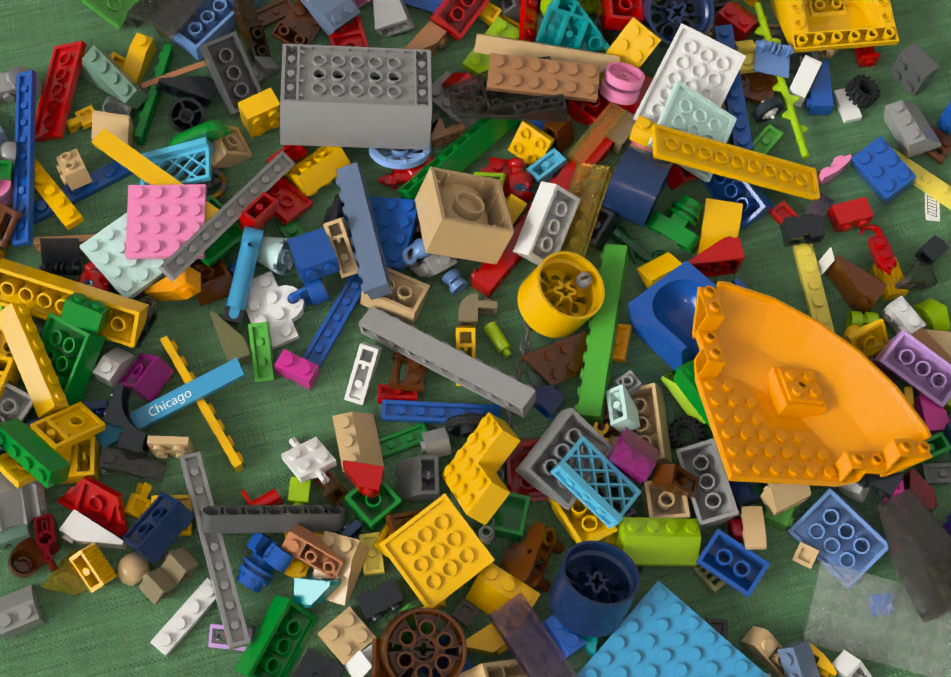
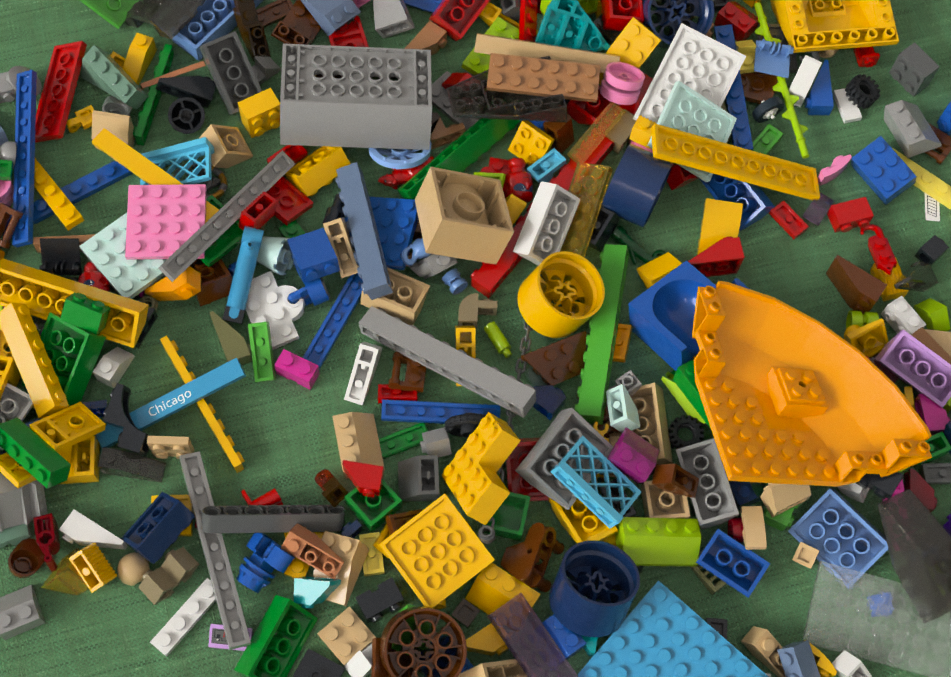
tan brick [56,148,93,191] -> none
red wing [57,475,128,538] -> none
magenta slope [118,353,174,402] -> none
yellow plate [125,482,152,519] -> none
green brick [168,120,232,147] -> none
white plate [281,437,337,484] -> none
lime brick [288,477,312,505] -> none
light grey hinge [575,272,592,289] -> none
green beam [645,195,703,253] -> none
black brick [780,214,826,247] -> none
light yellow plate [792,243,835,332] -> none
white sticker [817,247,835,275] -> none

